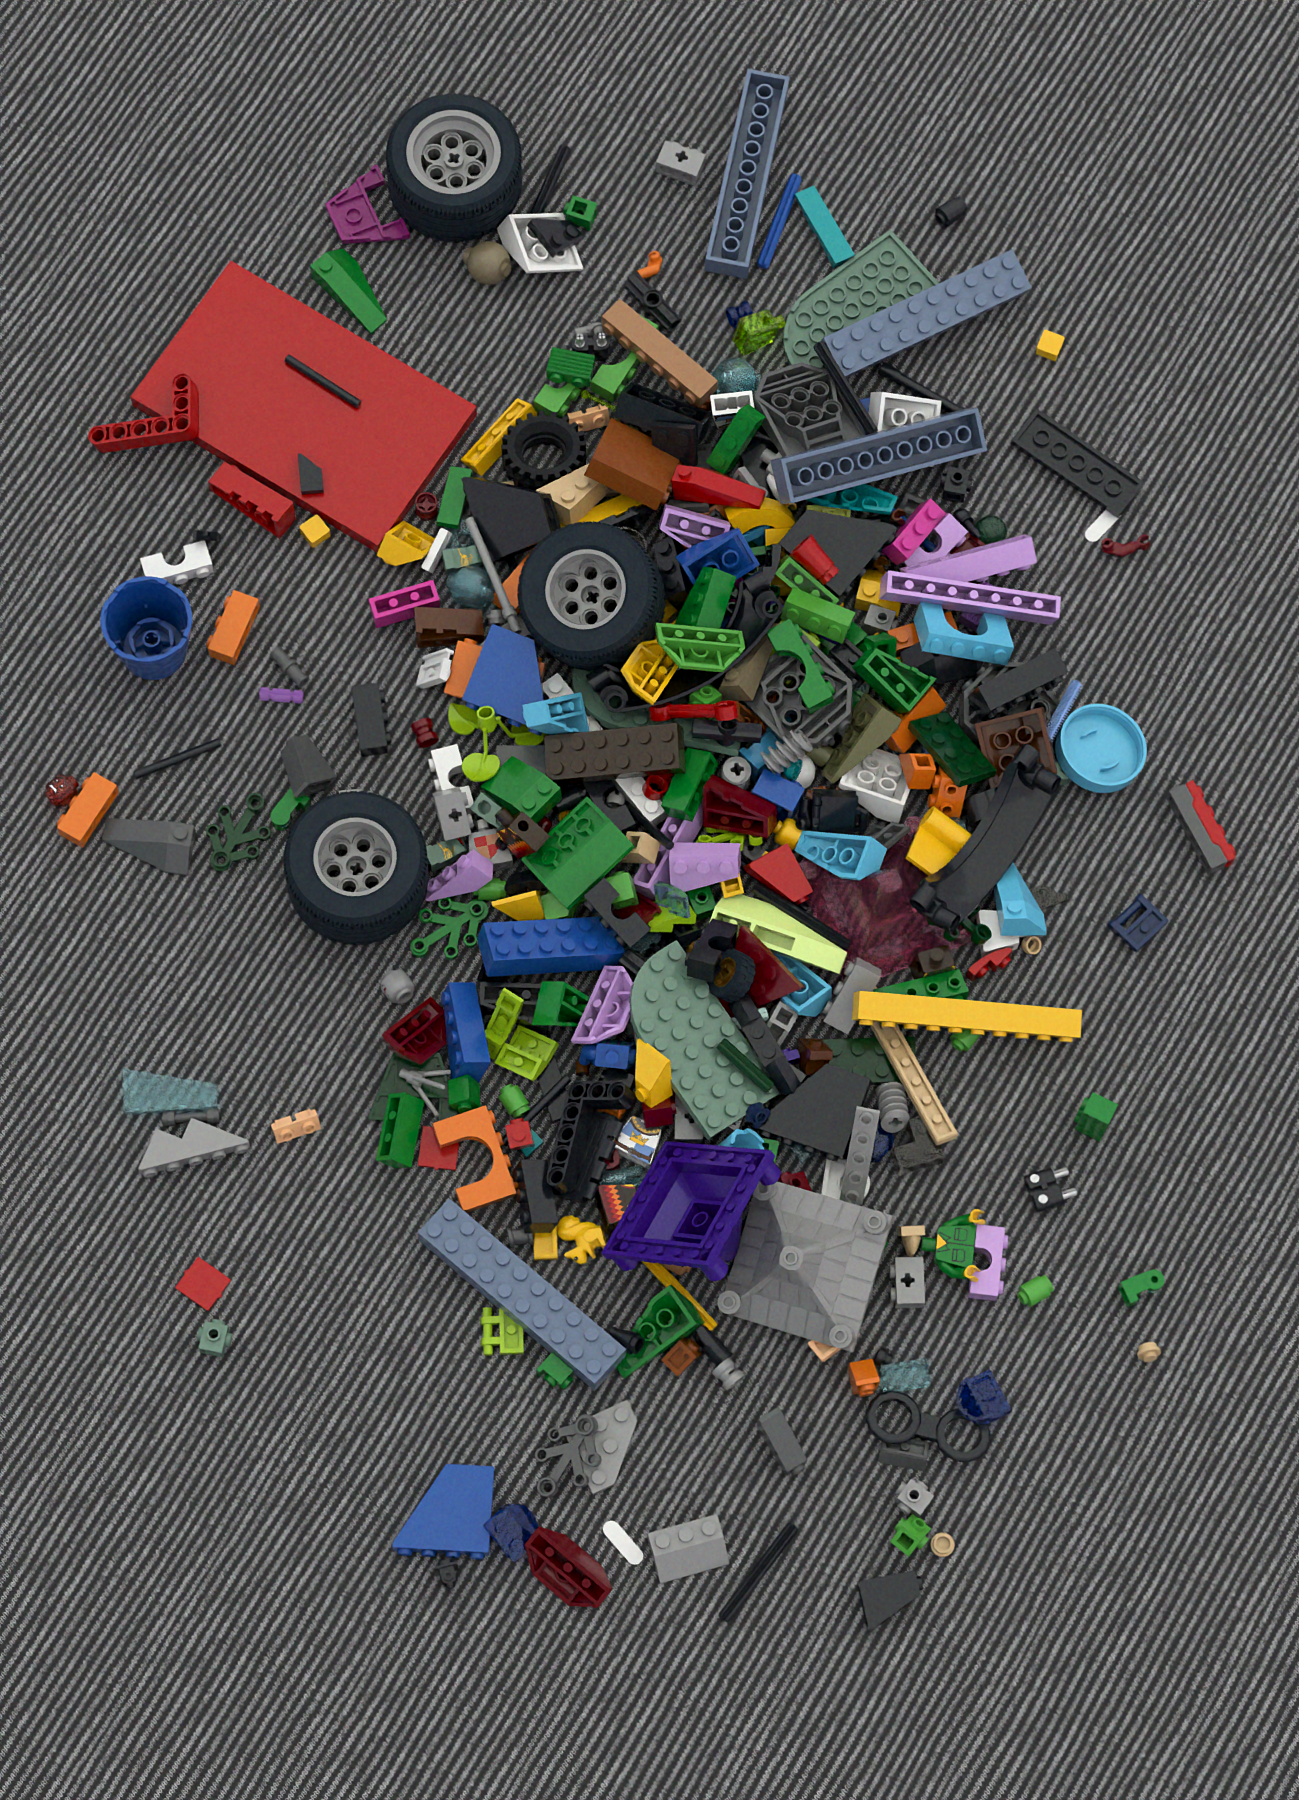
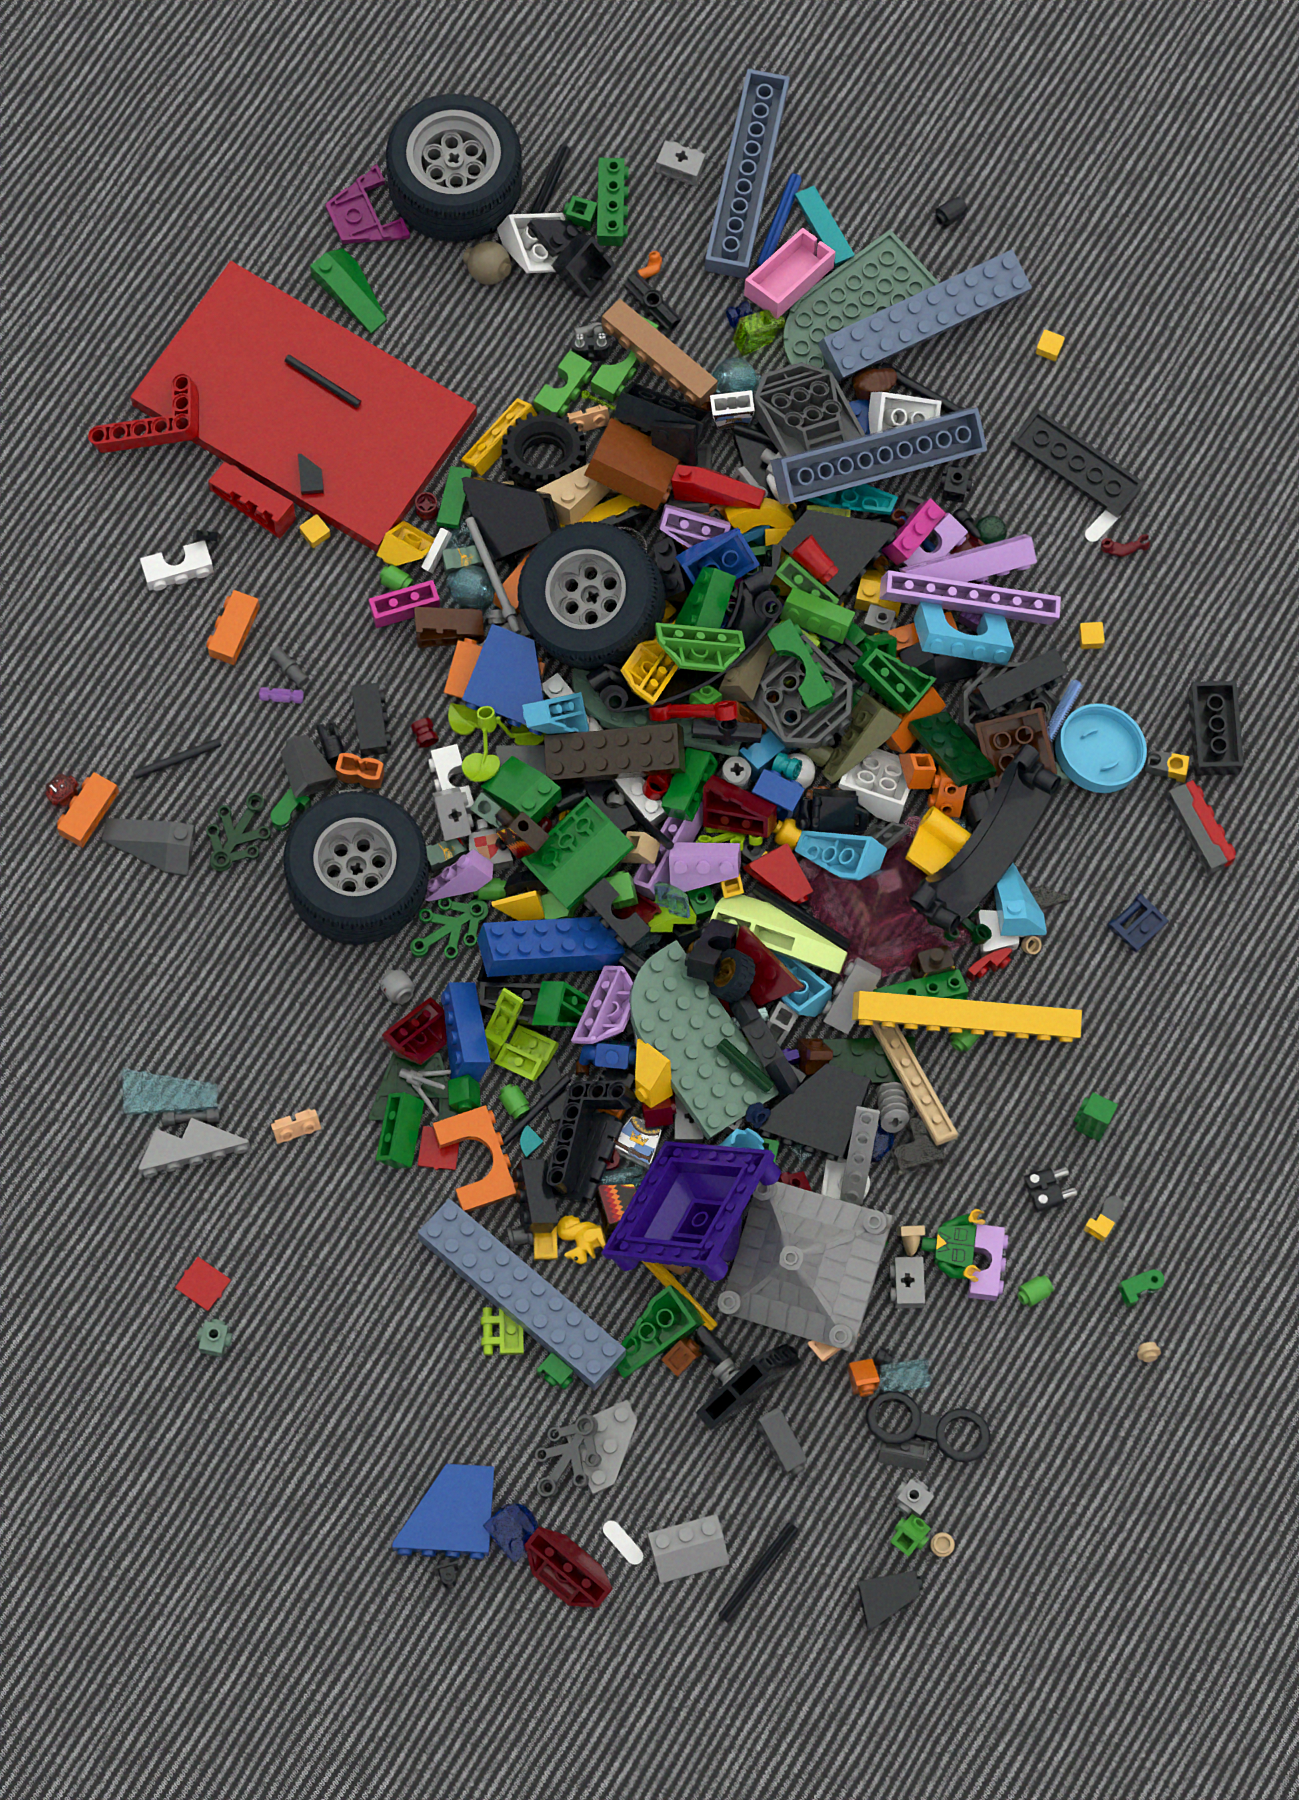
blue cone [100,576,192,680] -> none
white plate [416,648,454,689] -> none
red brick [505,1118,535,1151] -> none
green brick [546,347,595,388] -> none
black cone [609,1327,645,1354] -> none
green brick [706,404,766,474] -> none
light grey piece [761,729,813,775] -> none
black axle [813,341,878,435] -> none
clear blue slope [956,1369,1012,1425] -> none
none -> black hinge [316,722,345,764]
none -> orange brick [335,753,384,789]
none -> bright green brick [379,565,414,591]
none -> black piece [551,234,617,298]
none -> green brick [597,158,629,246]
none -> black slope [695,1343,801,1431]
none -> bright pink piece [744,228,835,319]
none -> reddish brown hair [852,367,897,400]
none -> yellow piece [1078,622,1105,649]
none -> leg [1084,1196,1124,1242]
none -> leg [1145,751,1190,783]
none -> black brick [1188,681,1244,776]

